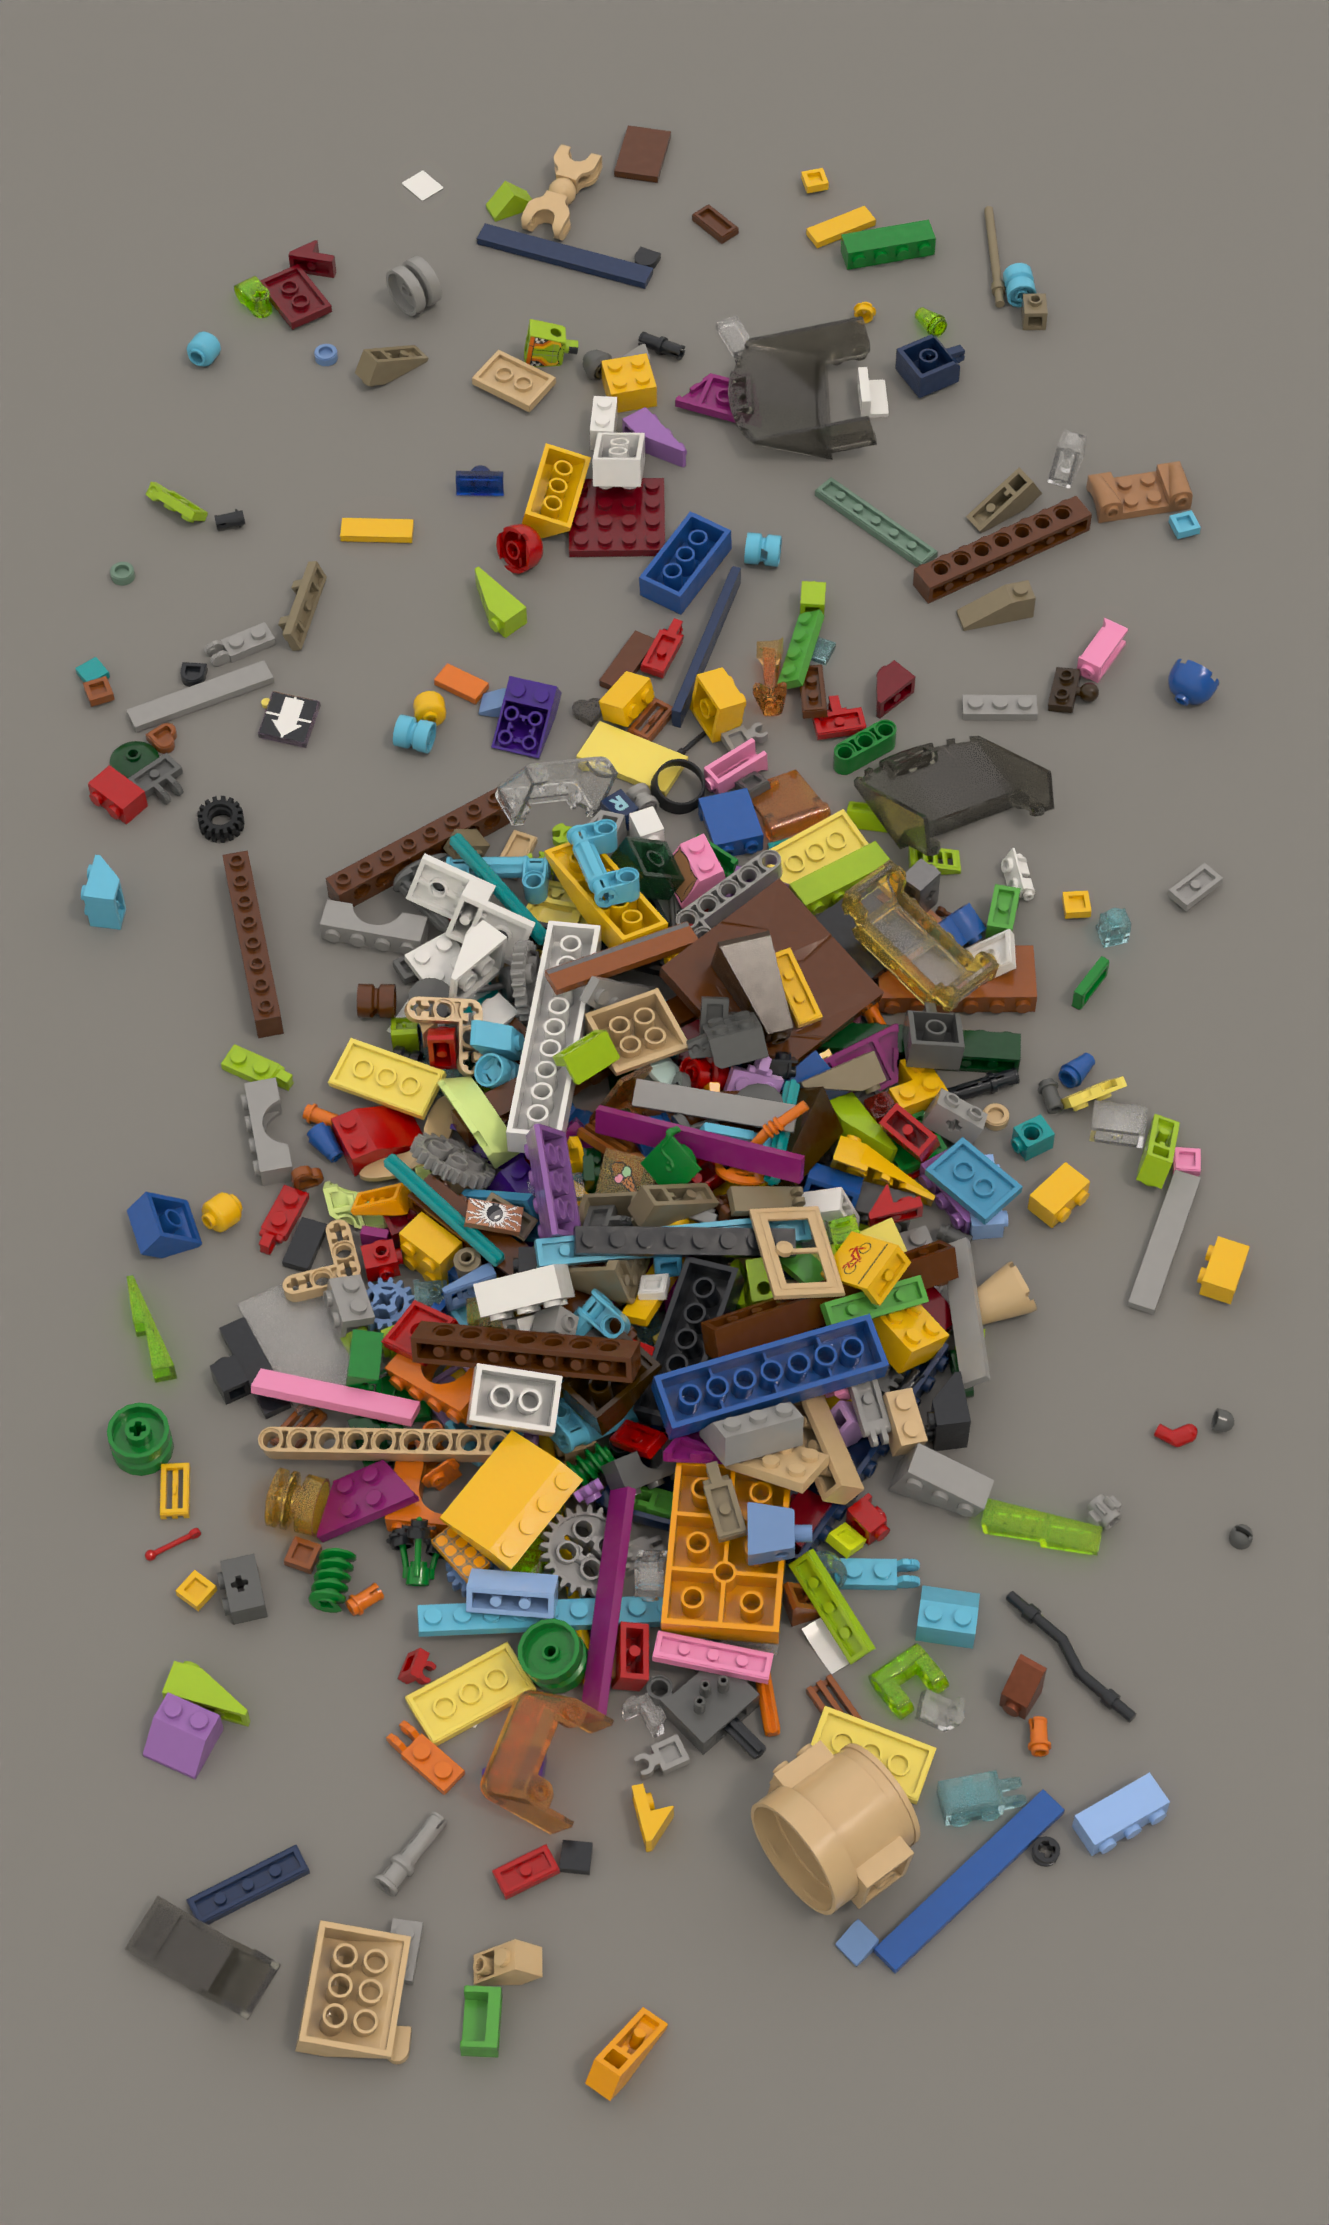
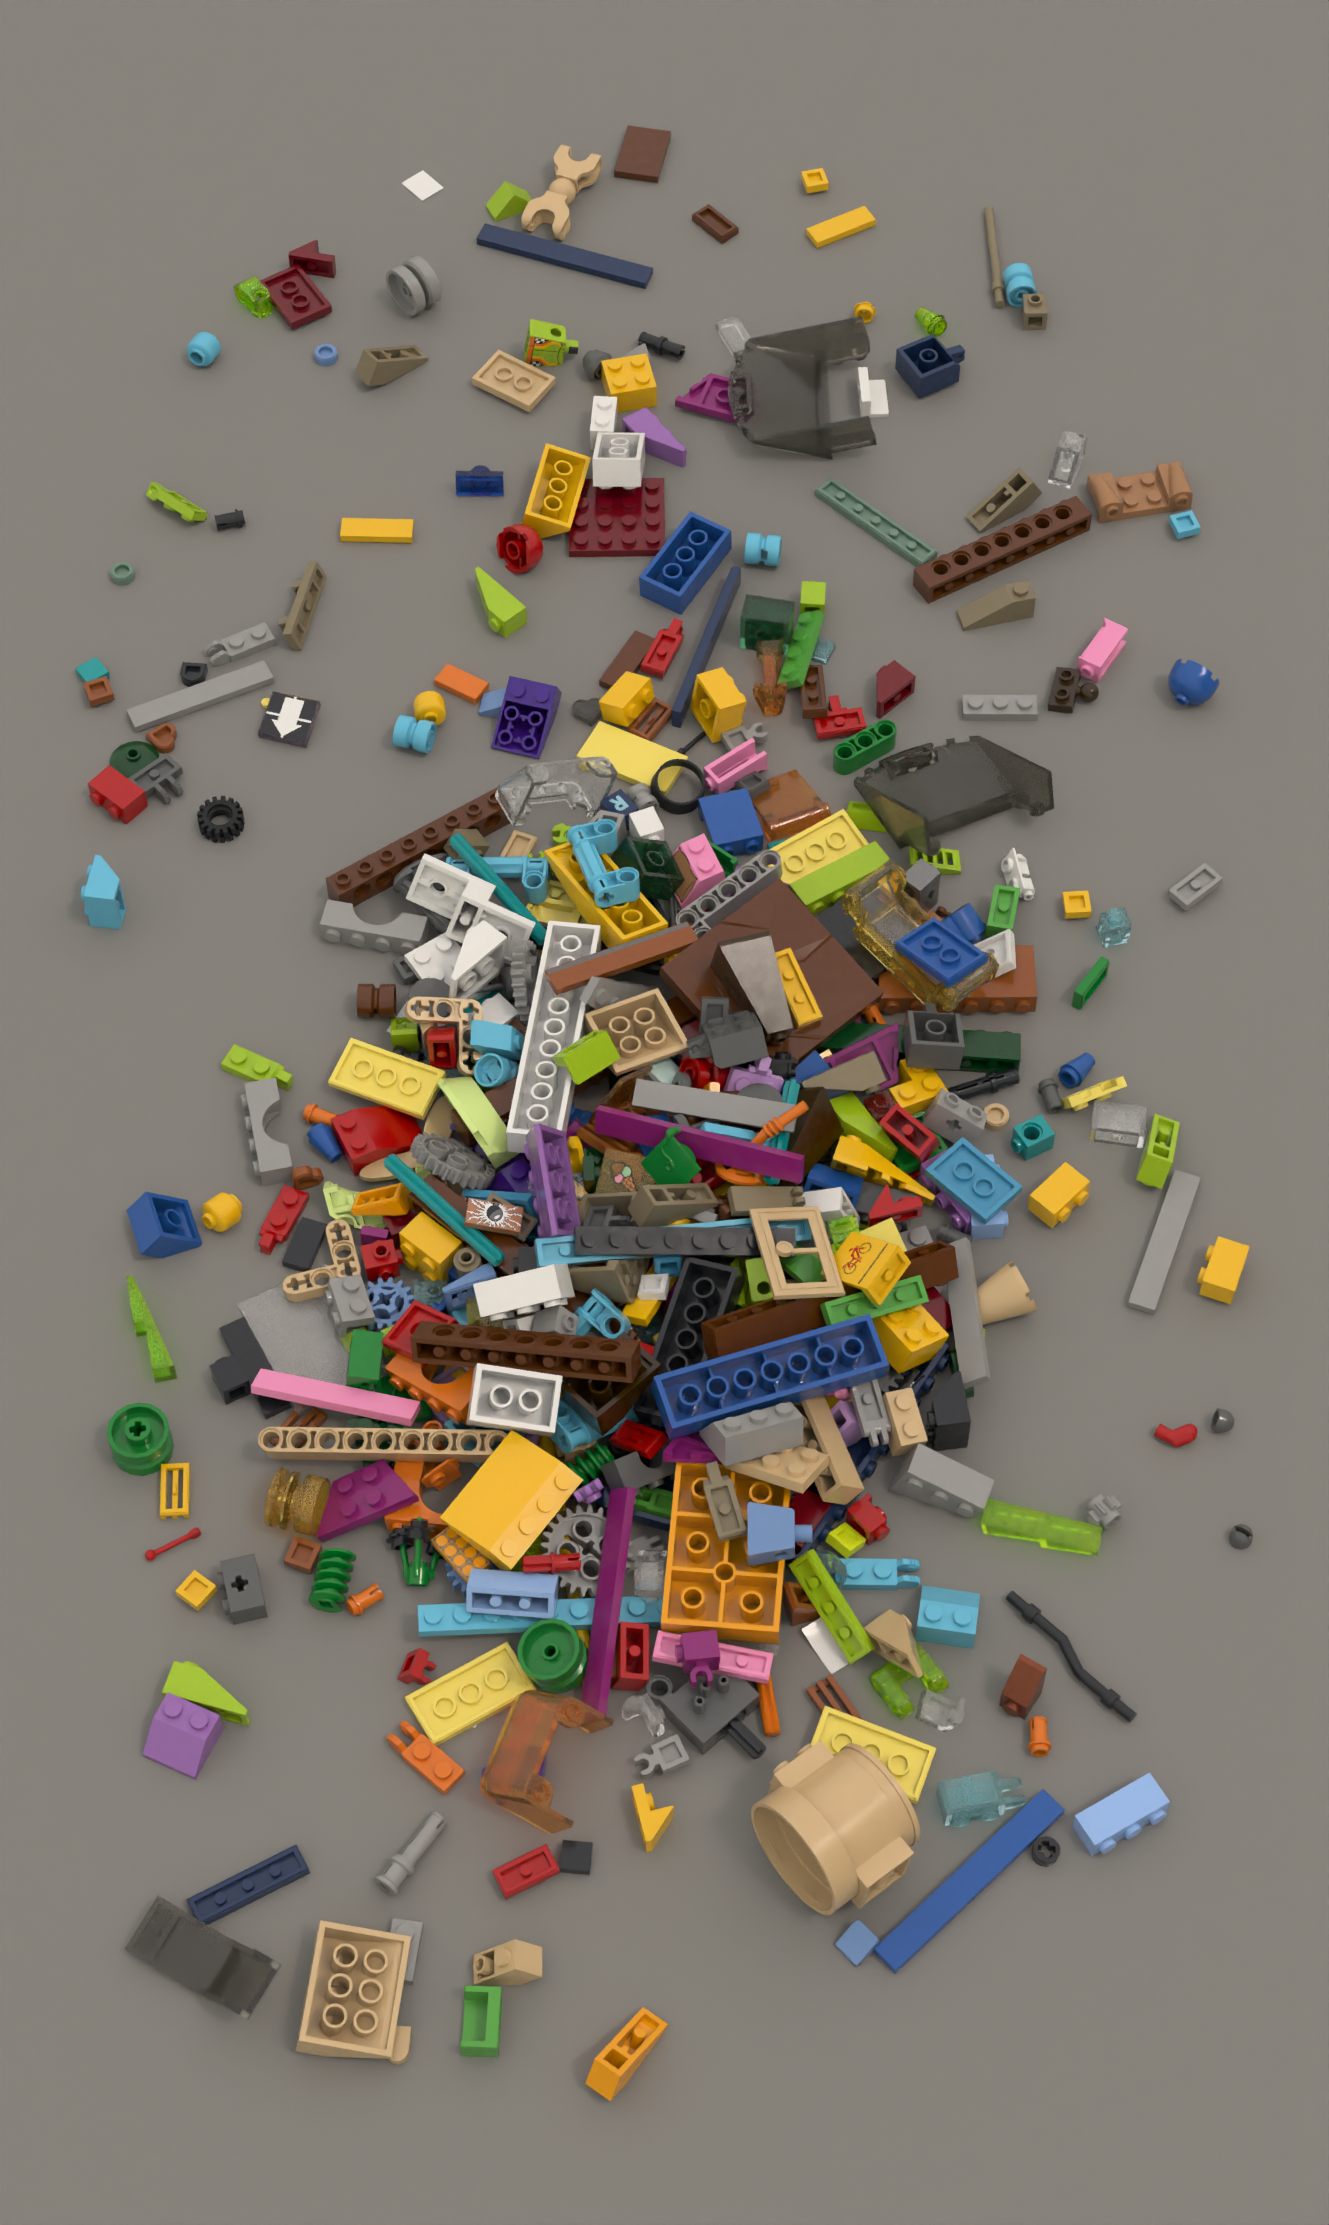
reddish brown brick [222,850,284,1038] -> none
black tile [634,246,661,269] -> none
green brick [841,219,936,270] -> none
bright pink tile [1173,1147,1201,1176] -> none
none -> red axle [522,1552,581,1575]
none -> magenta brick [675,1630,720,1688]
none -> clear green brick [740,594,795,656]
none -> tan slope [863,1609,923,1678]
none -> blue tile [895,917,988,988]

